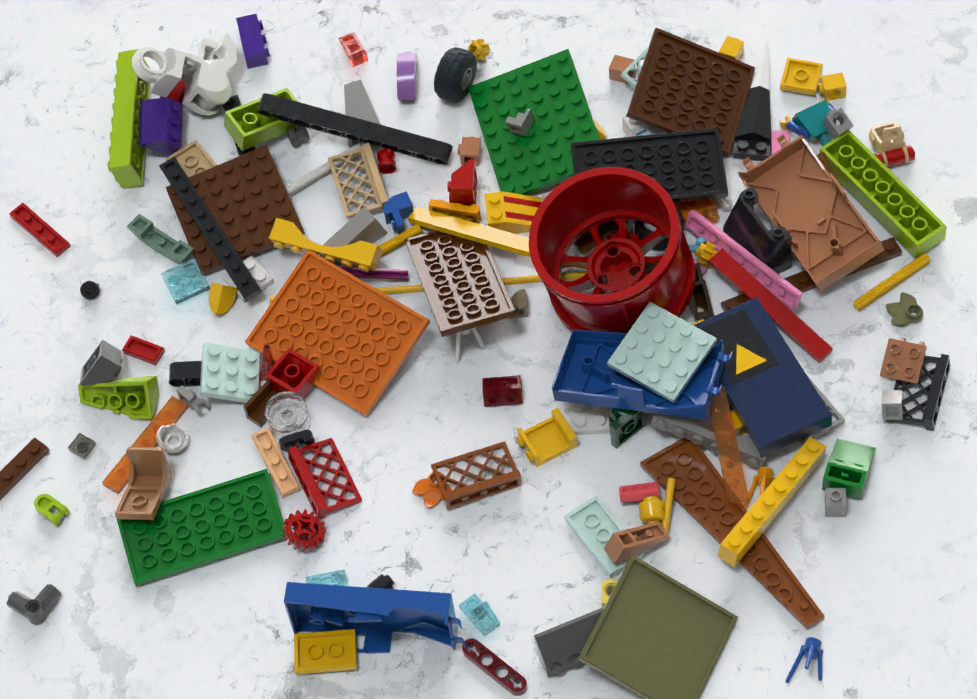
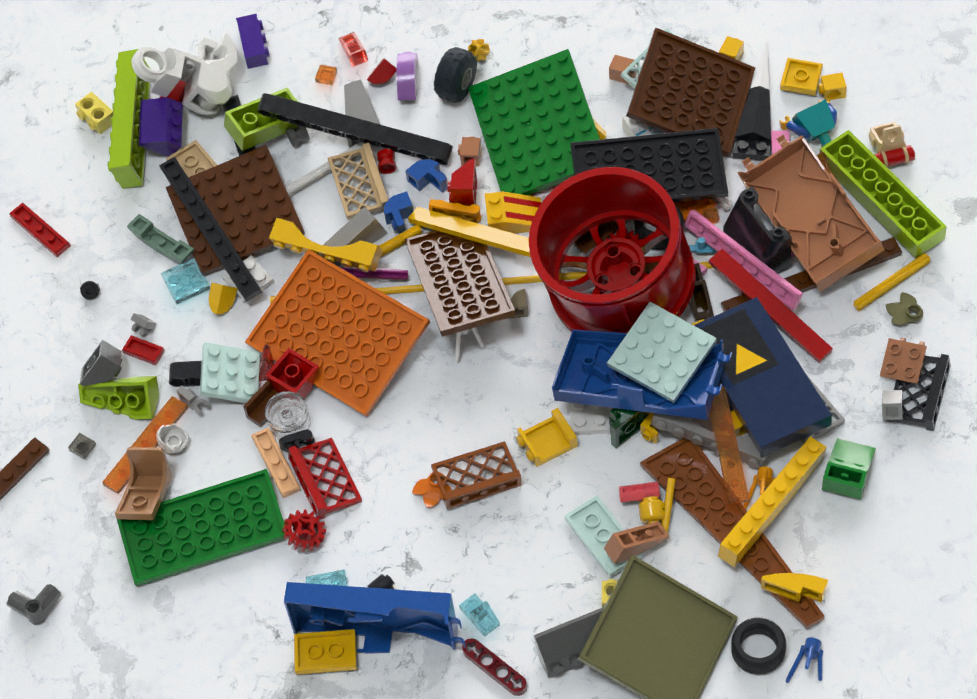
lime plate [34,494,70,526] -> none
dark red bracket [482,375,523,407] -> none
light grey panel [505,109,535,137] -> none
yellow gear [695,241,718,265] -> none
light grey brick [822,108,854,139] -> none
light grey brick [825,488,846,517] -> none
none -> light yellow brick [75,92,113,134]
none -> light grey tile [130,313,157,336]
none -> clear orange tile [315,65,337,85]
none -> red brick [366,58,397,84]
none -> blue brick [405,159,447,193]
none -> yellow bracket [640,413,659,444]
none -> black tyre [731,617,786,675]
none -> yellow slope [761,573,828,603]

